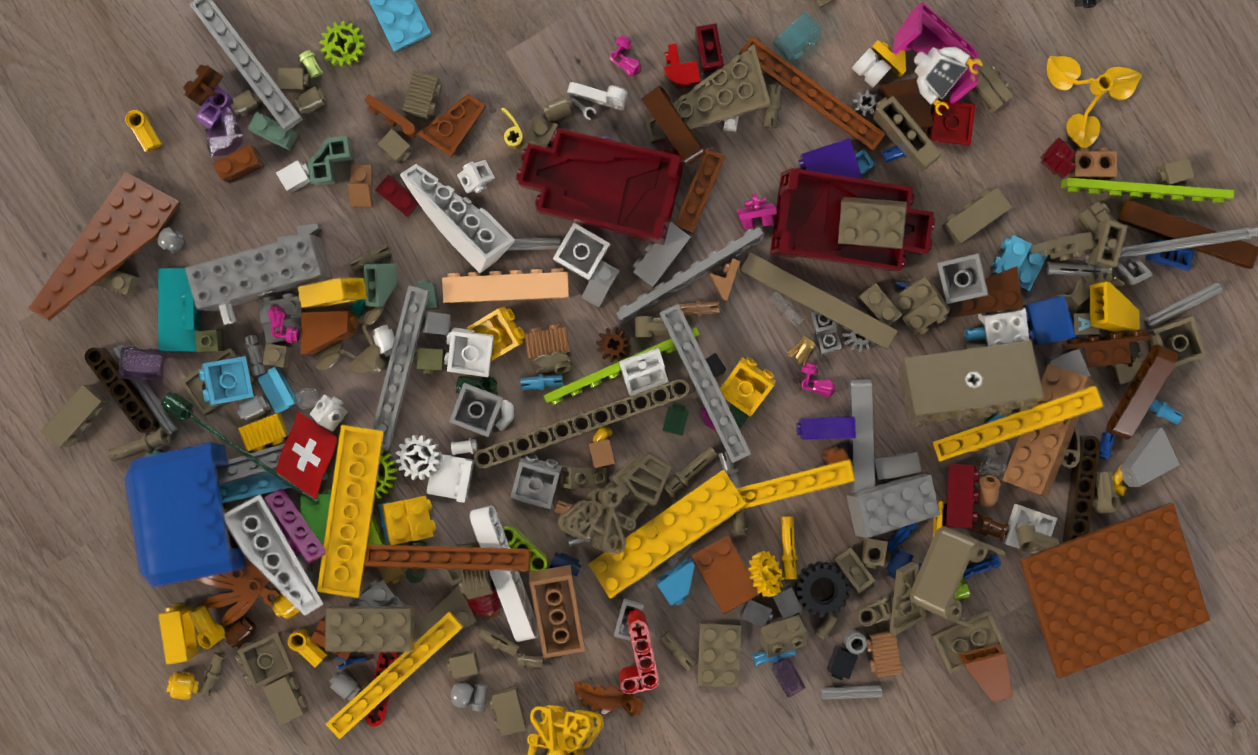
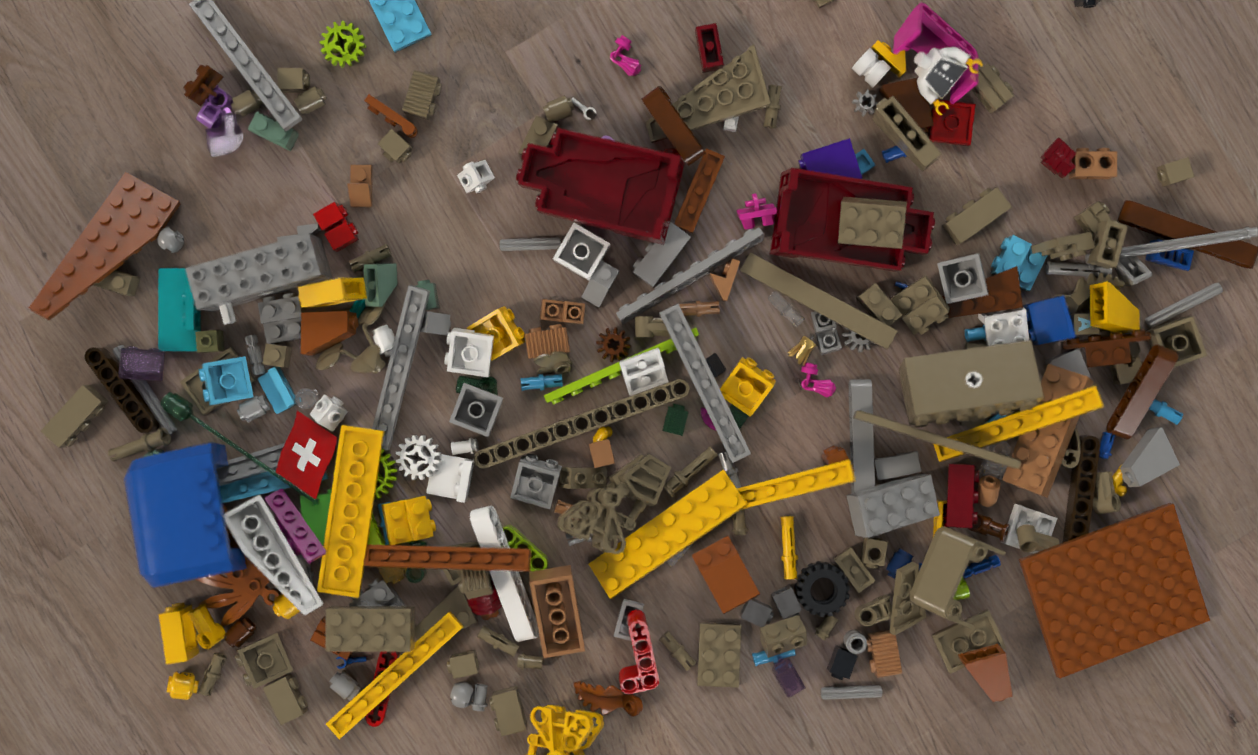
yellow piece [125,110,163,153] -> none
dark orange brick [213,144,264,183] -> none
yellow brick [238,413,289,452] -> none
dark pink piece [268,305,300,343] -> none
white brick [276,160,311,193] -> none
yellow piece [288,628,328,667] -> none
yellowish green pin [299,50,323,79] -> none
sand green brick [308,136,354,186] -> none
dark red plate [375,175,419,217] -> none
white wedge [400,164,515,273] -> none
olive brick [413,348,445,374] -> none
dark orange wing [416,94,486,158] -> none
light nougat brick [442,268,569,304] -> none
white arm [495,400,515,432] -> none
light yellow panel [501,108,524,149] -> none
dark blue brick [549,552,582,577] -> none
white beam [567,82,627,110] -> none
dark azure slope [656,556,695,606] -> none
red brick [663,43,700,88] -> none
dark orange plate [739,35,885,151] -> none
yellow gear [749,551,784,597] -> none
clear light blue brick [773,11,823,61] -> none
dark purple slope [796,416,856,440] -> none
blue axle [887,522,919,553] -> none
yellow plant [1046,56,1142,148] -> none
lime plate [1061,178,1234,204] -> none
none -> red piece [313,202,359,252]
none -> medium nougat slope [540,299,585,324]
none -> dark tan tile [853,410,1021,469]

